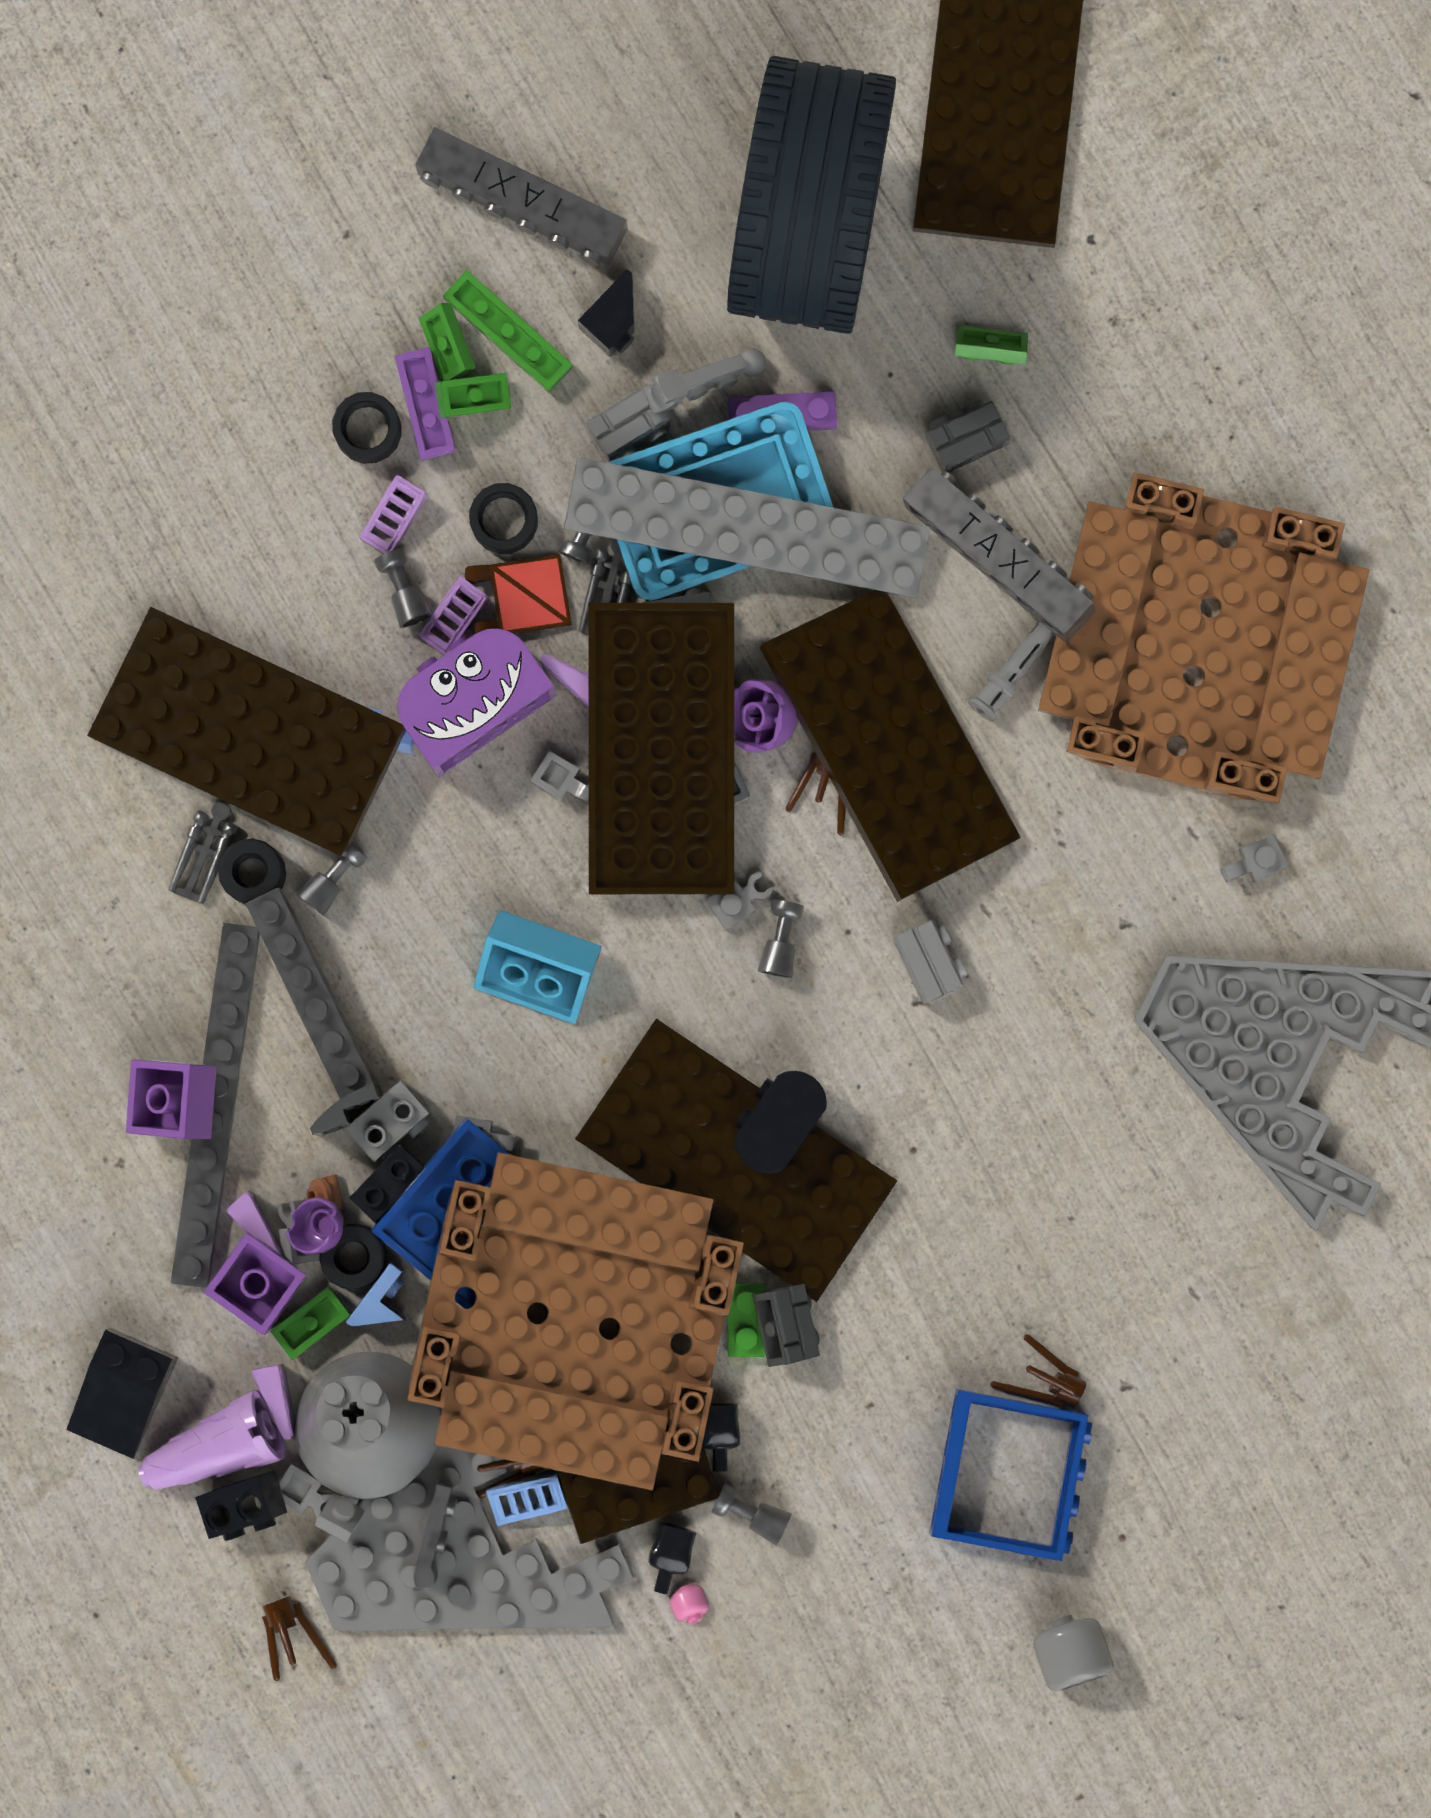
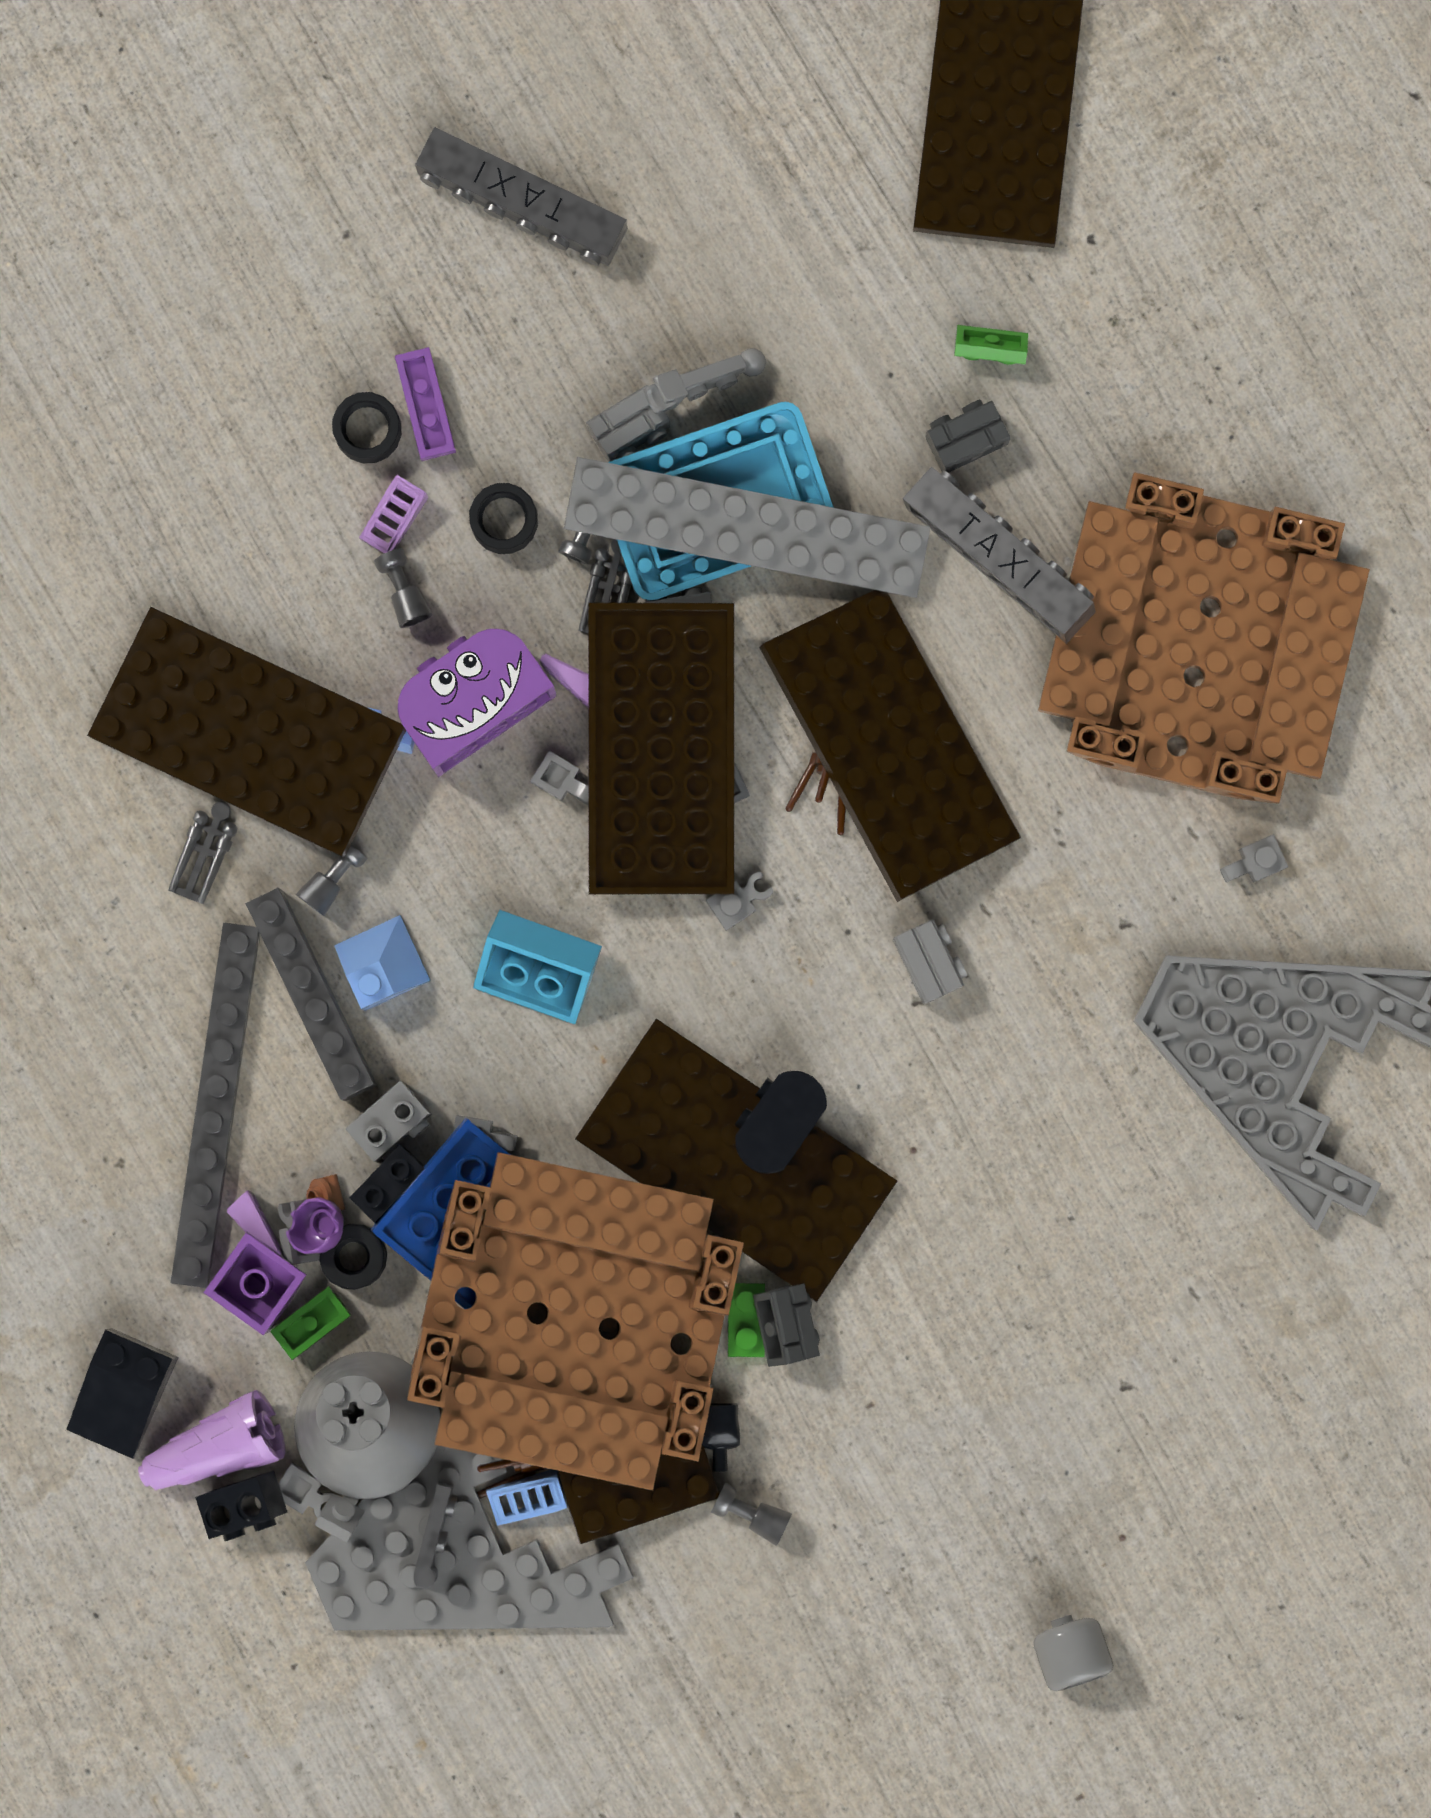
medium lavender brick [126,1059,217,1139] -> none
black tyre [218,838,286,904] -> none
lavender slope [251,1364,295,1440] -> none
reddish brown plant [262,1596,337,1681] -> none
dark grey slope [310,1083,383,1136] -> none
light blue slope [346,1263,406,1327] -> none
lavender slope [418,576,490,655] -> none
bright green plate [419,302,475,381] -> none
bright green plate [435,373,511,418] -> none
bright green plate [443,270,573,393] -> none
coral flag [465,554,572,635] -> none
black slope [578,269,634,357] -> none
black piece [648,1522,697,1595] -> none
bright pink piece [669,1584,709,1624] -> none
black wheel [727,56,896,334] -> none
medium lavender plate [728,391,837,431] -> none
medium lavender cylinder [734,680,798,753] -> none
flat silver piece [757,900,804,978] -> none
blue window [929,1389,1093,1561] -> none
light grey pin [968,621,1056,722] -> none
reddish brown plant [990,1334,1086,1408] -> none
none -> light blue slope [334,915,431,1011]

